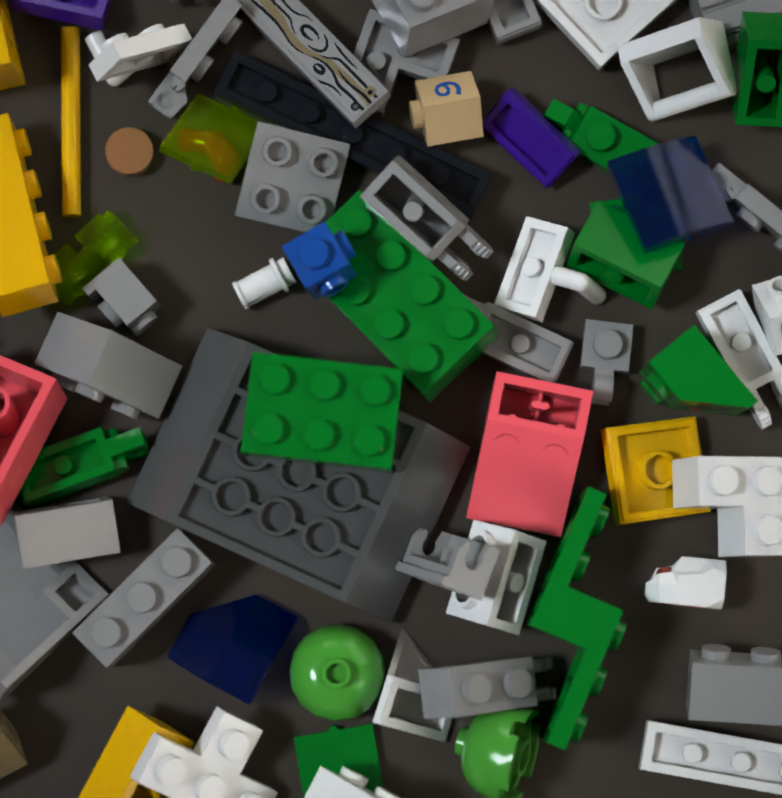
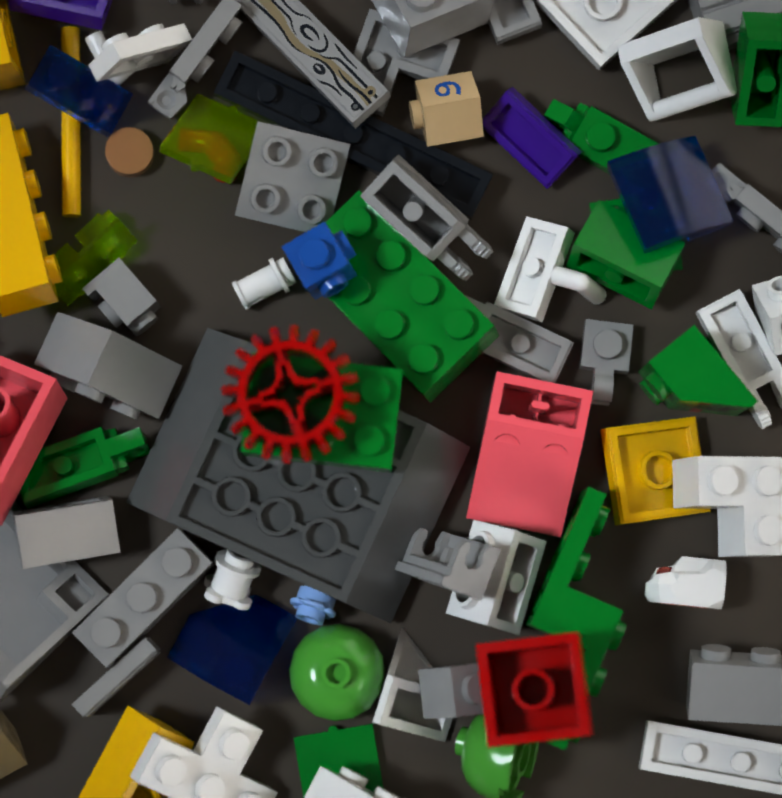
none -> clear blue hinge [25,45,133,137]
none -> light grey tile [72,637,161,717]
none -> white brick [204,549,262,611]
none -> red gear [221,325,360,464]
none -> light blue plate [290,586,336,626]
none -> red brick [475,632,594,748]

